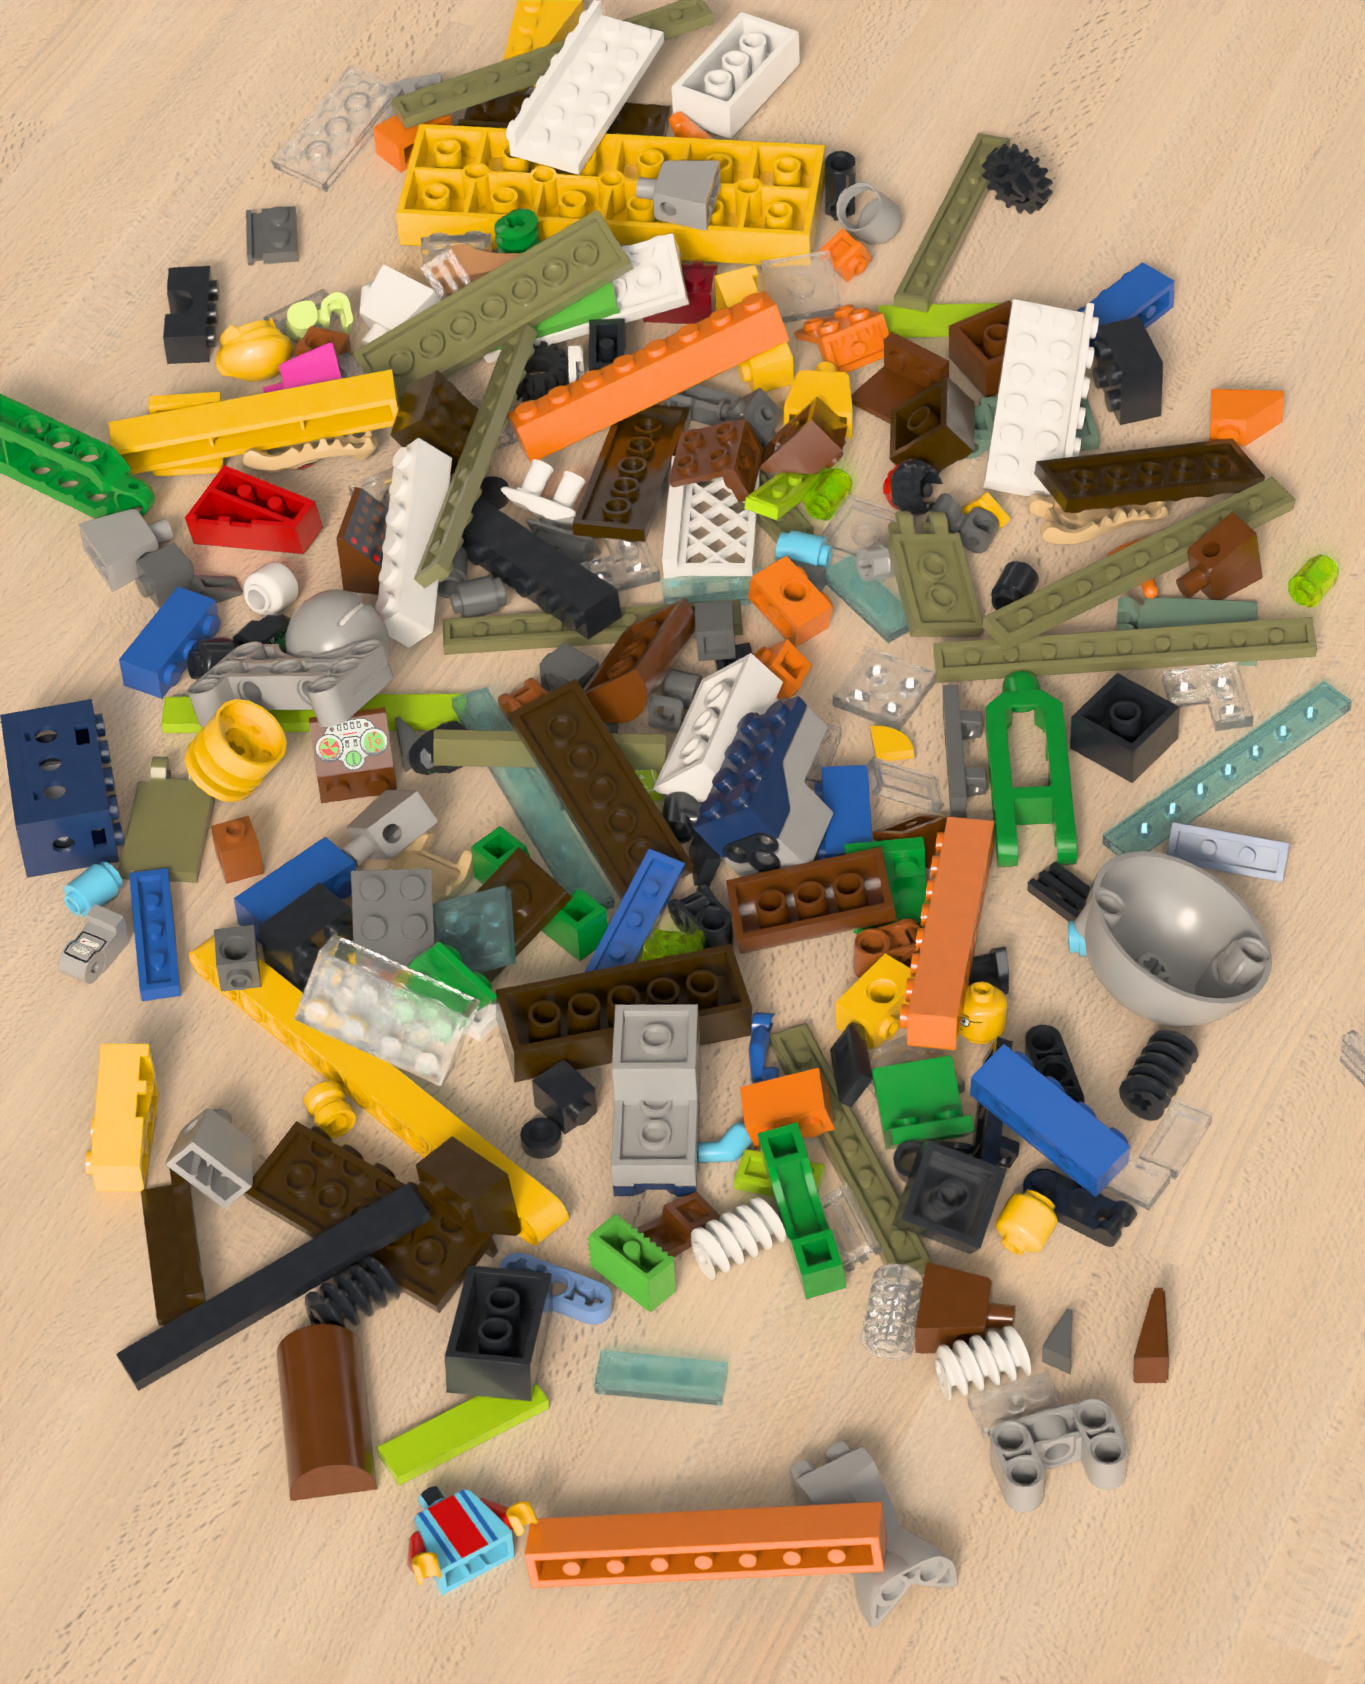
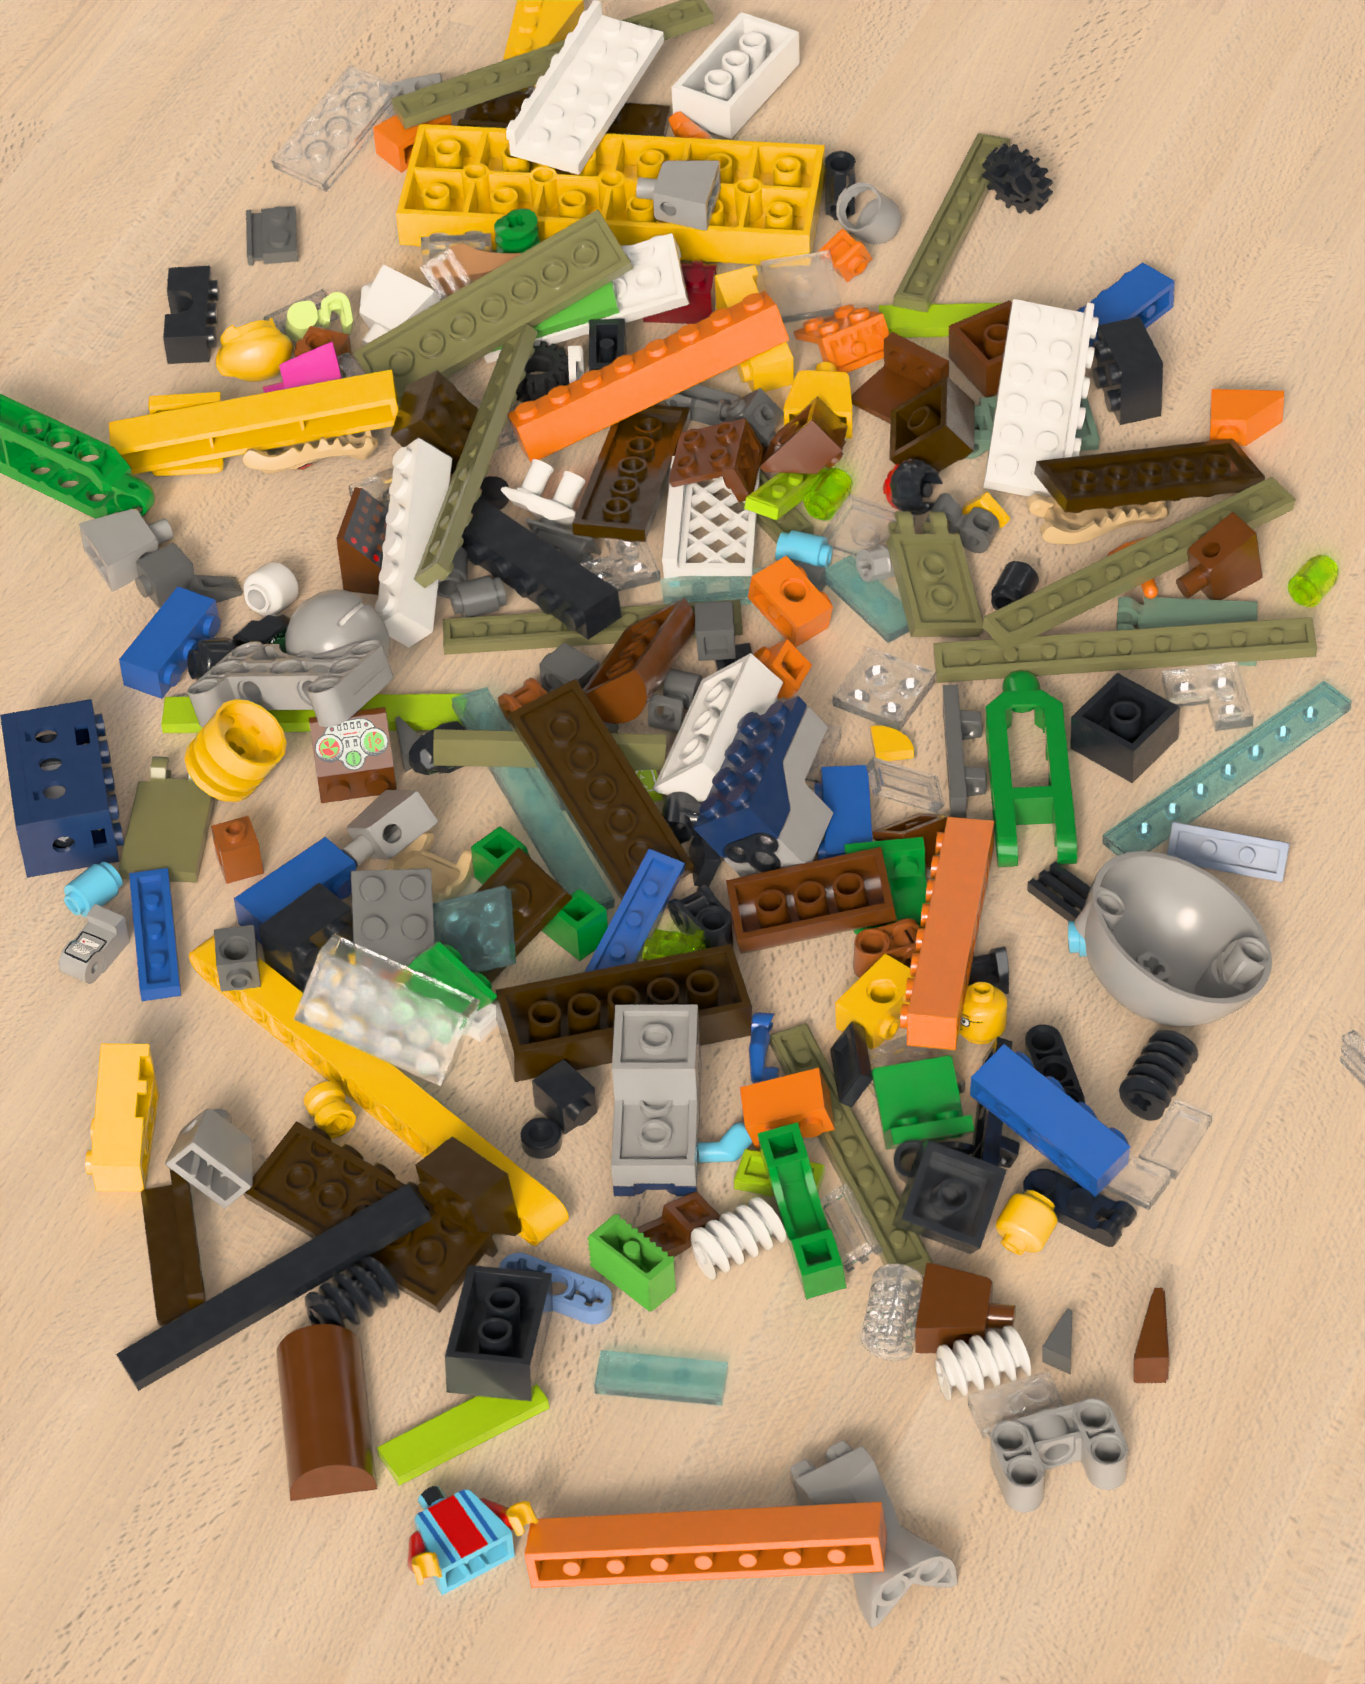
red wedge [185,465,323,554] -> none

